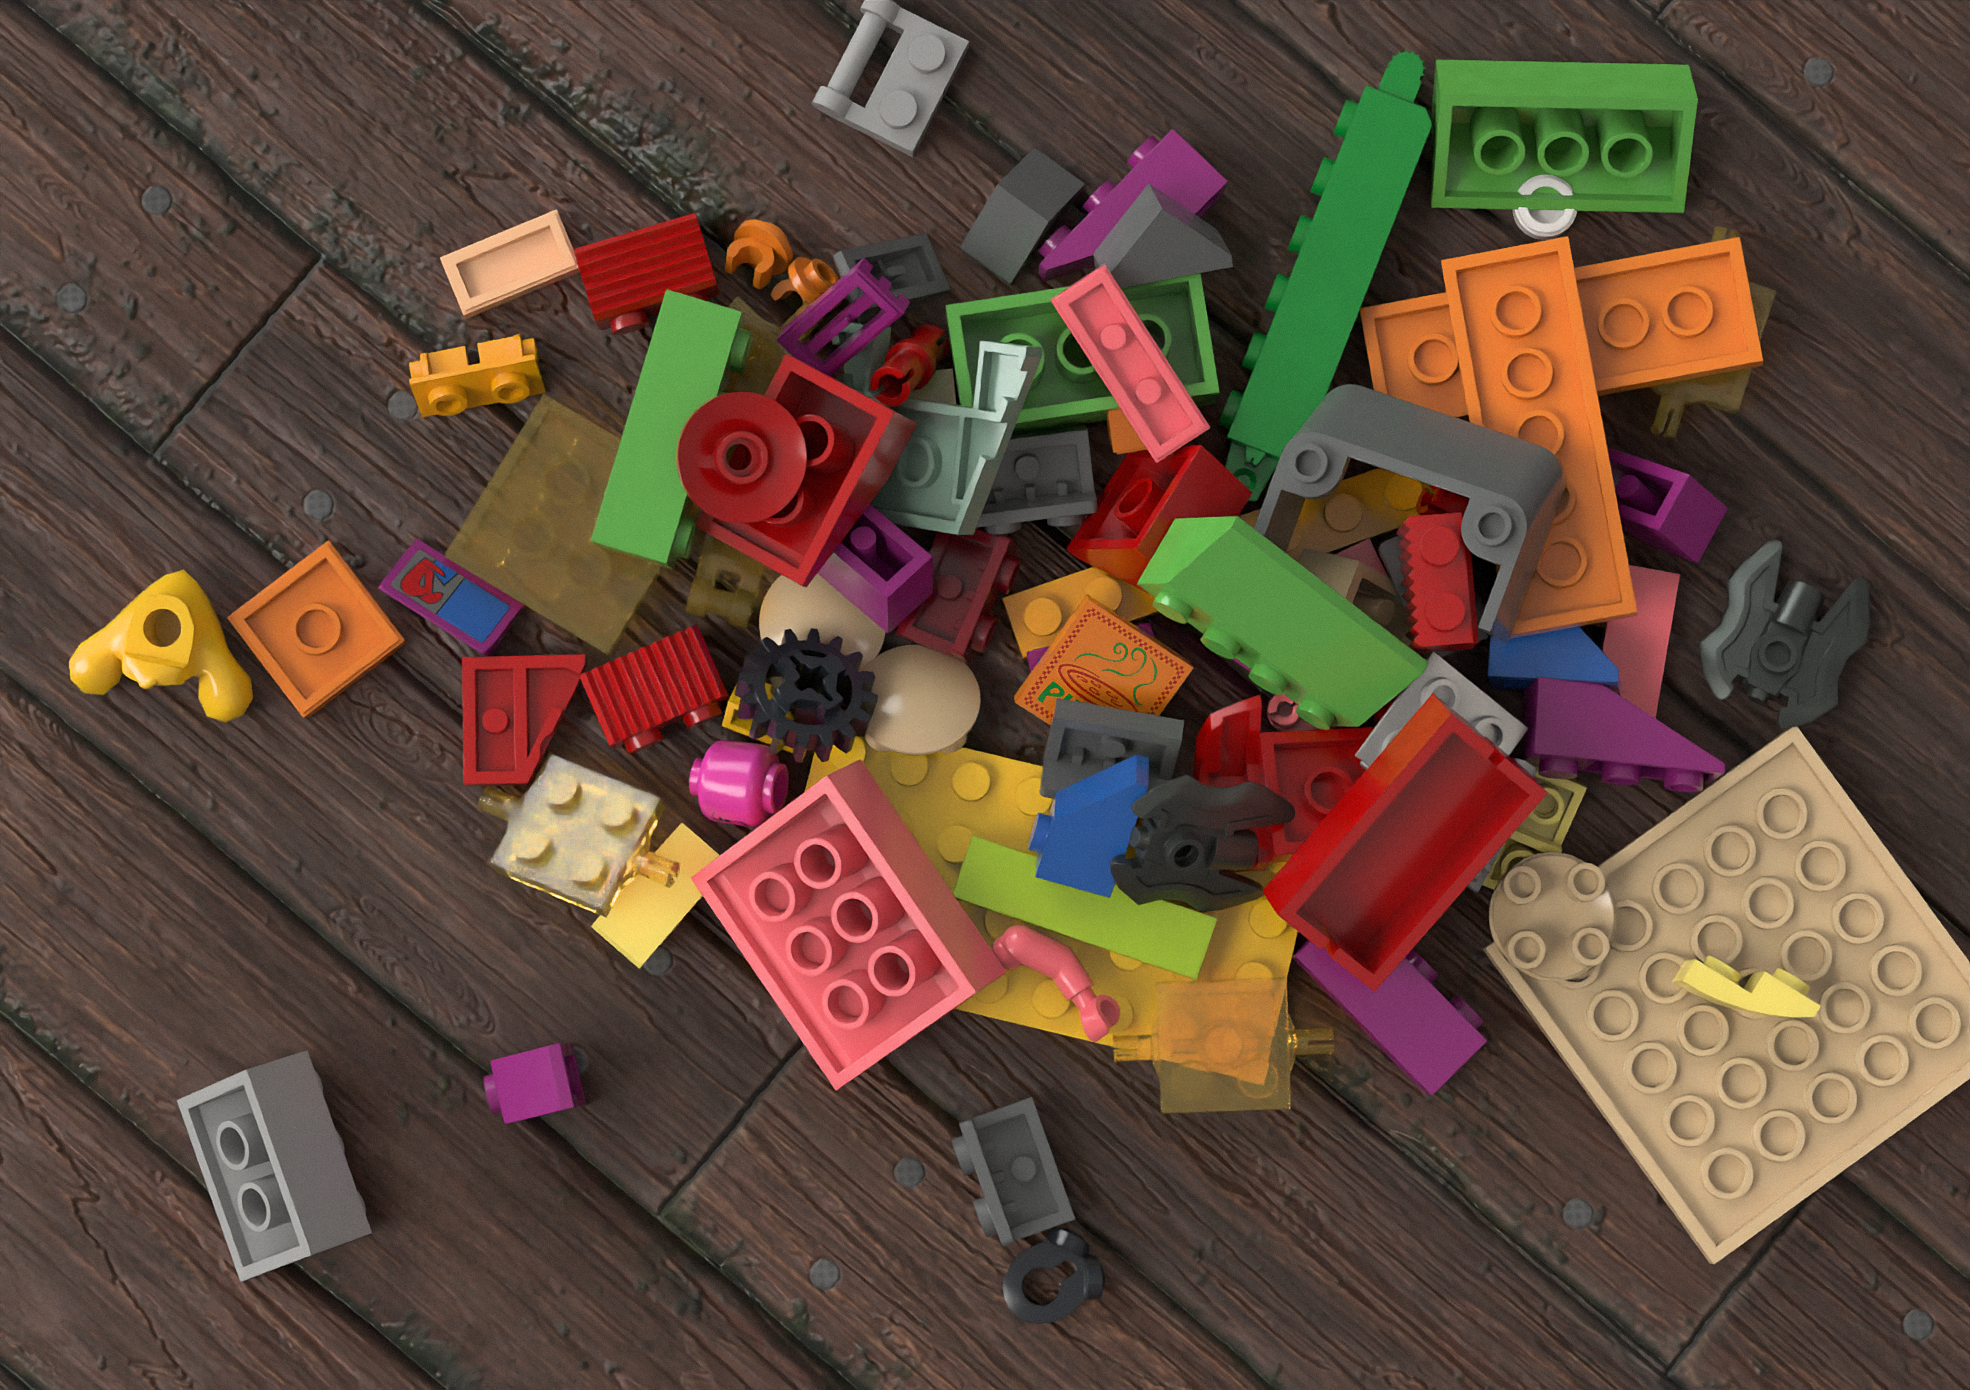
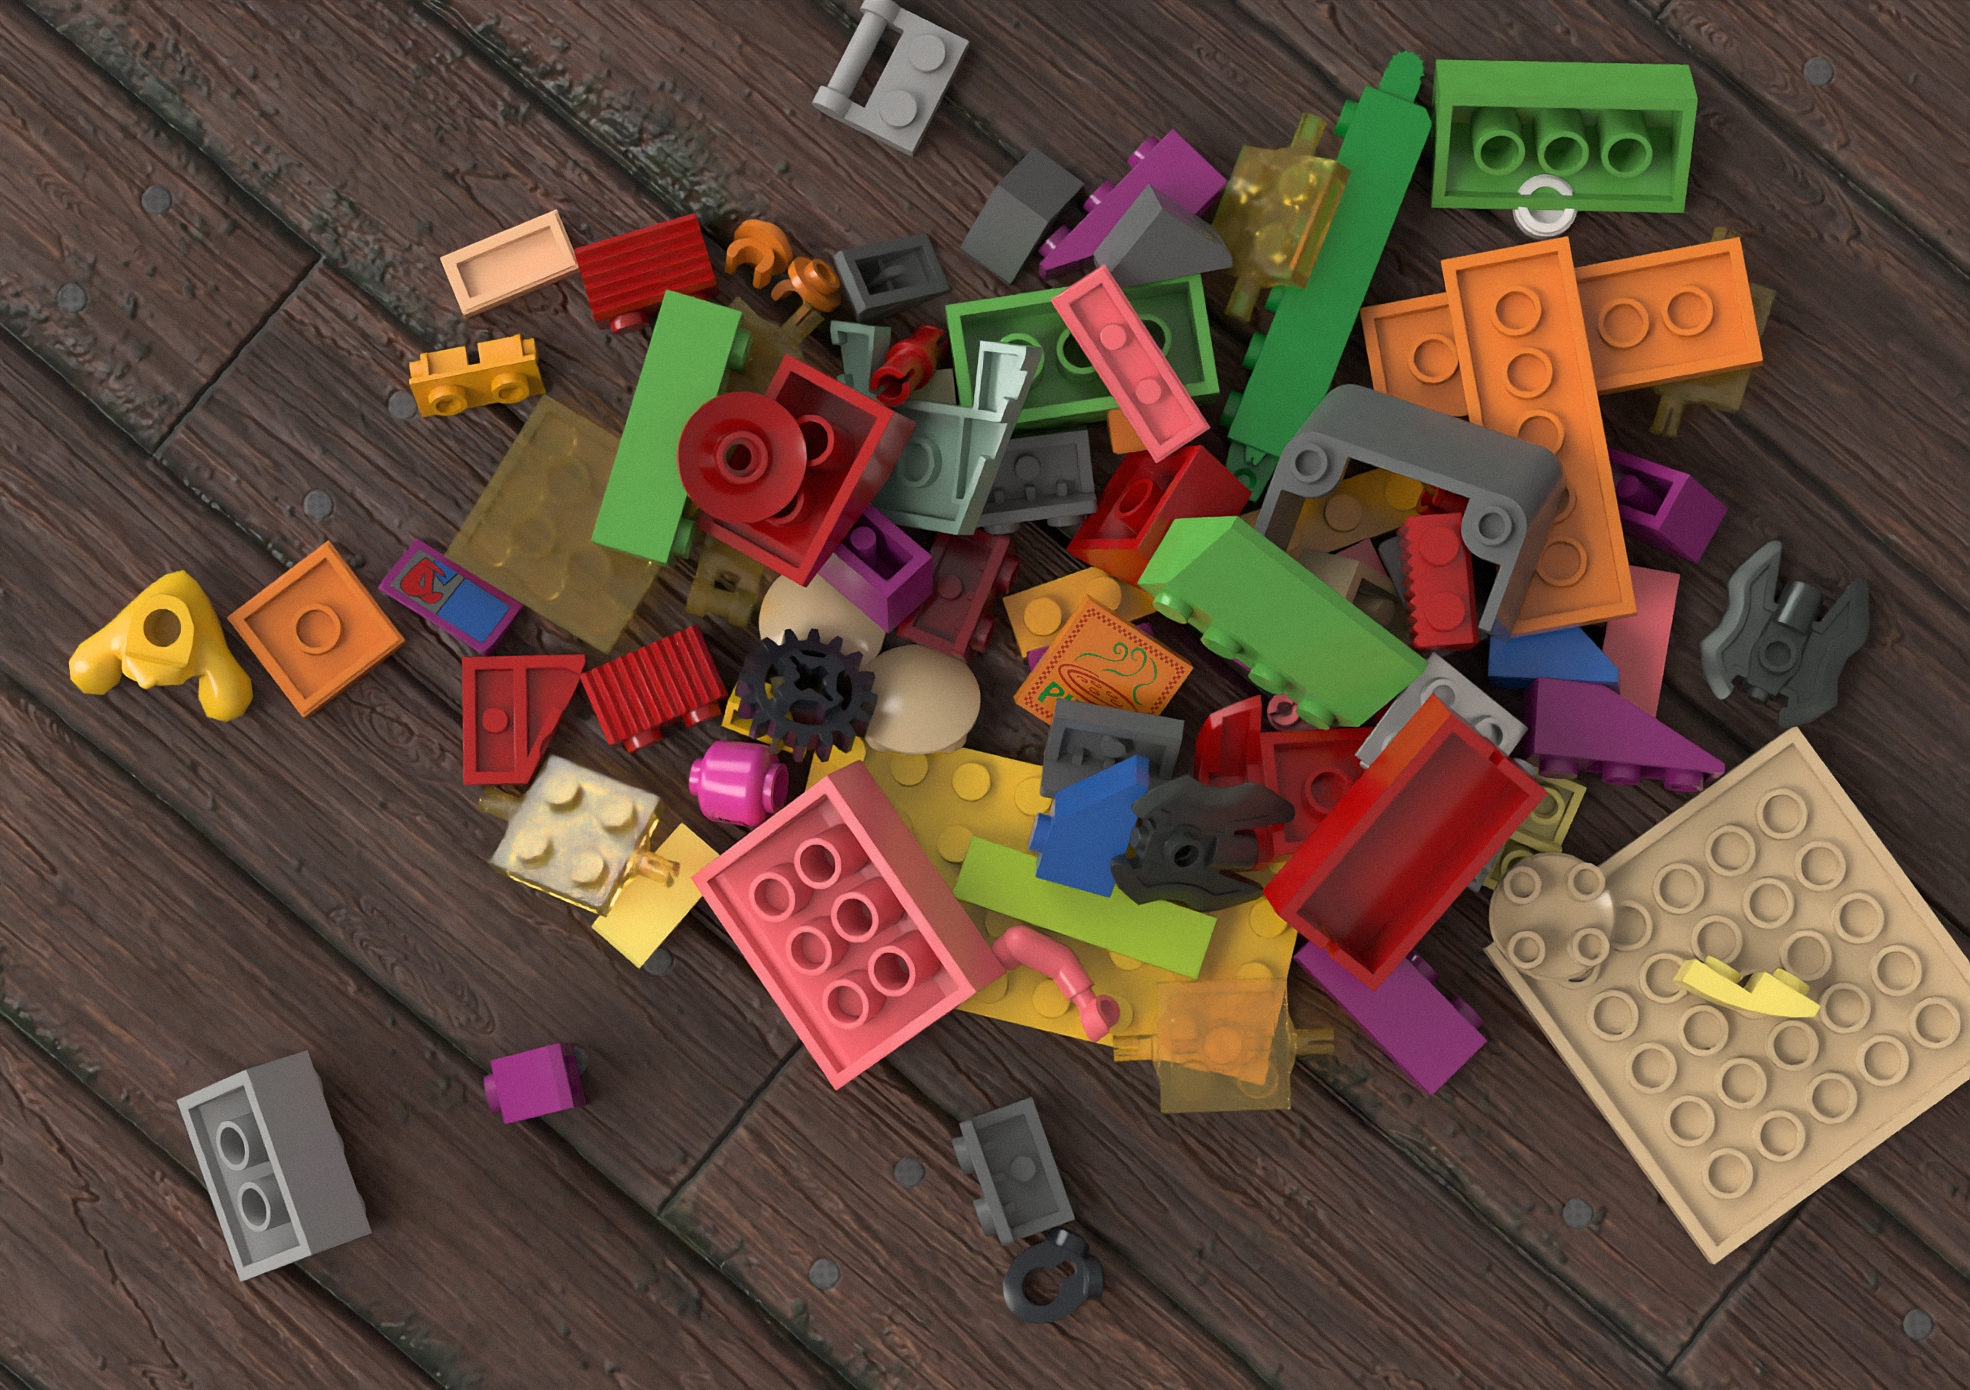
magenta tile [776,258,910,376] -> none
none -> clear yellow plate [1211,113,1351,323]

